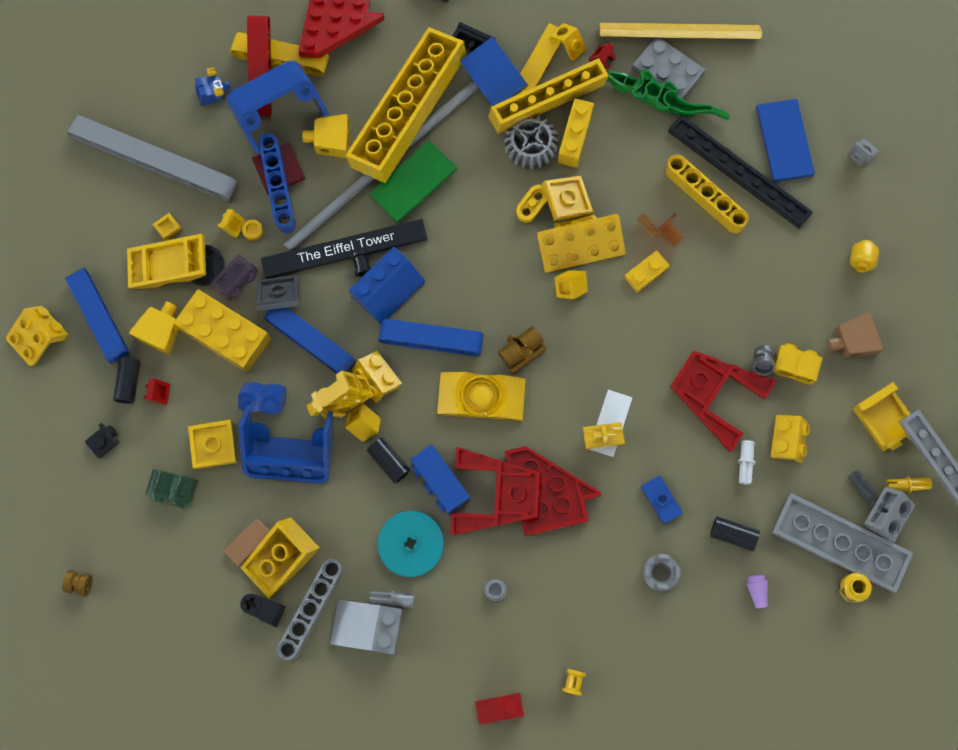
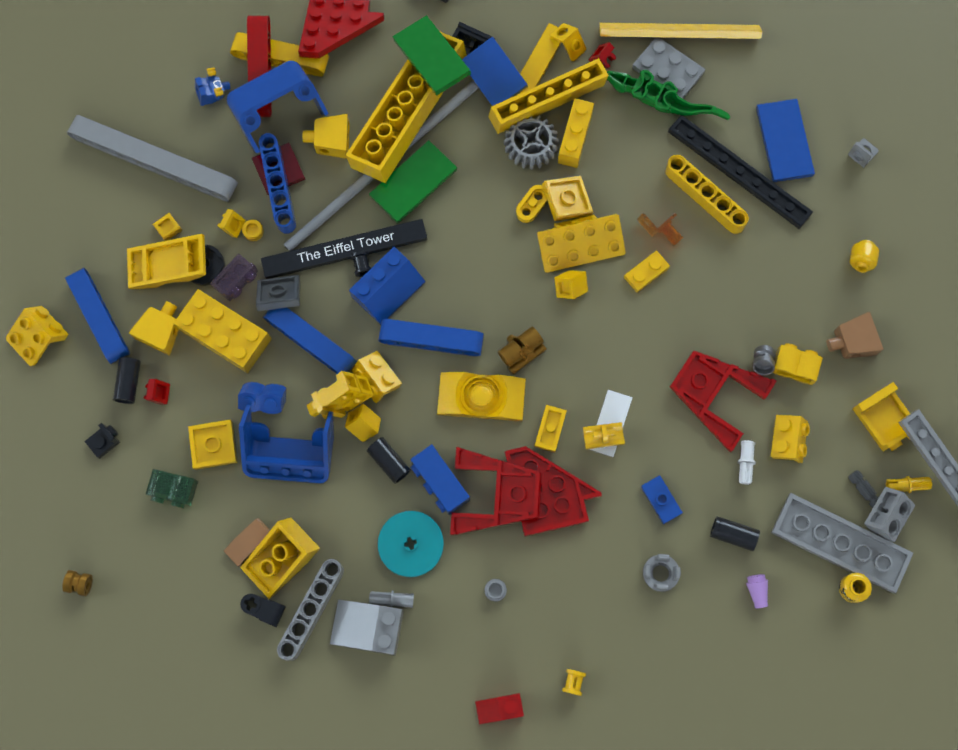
none -> green tile [392,15,471,96]
none -> yellow plate [534,405,567,453]

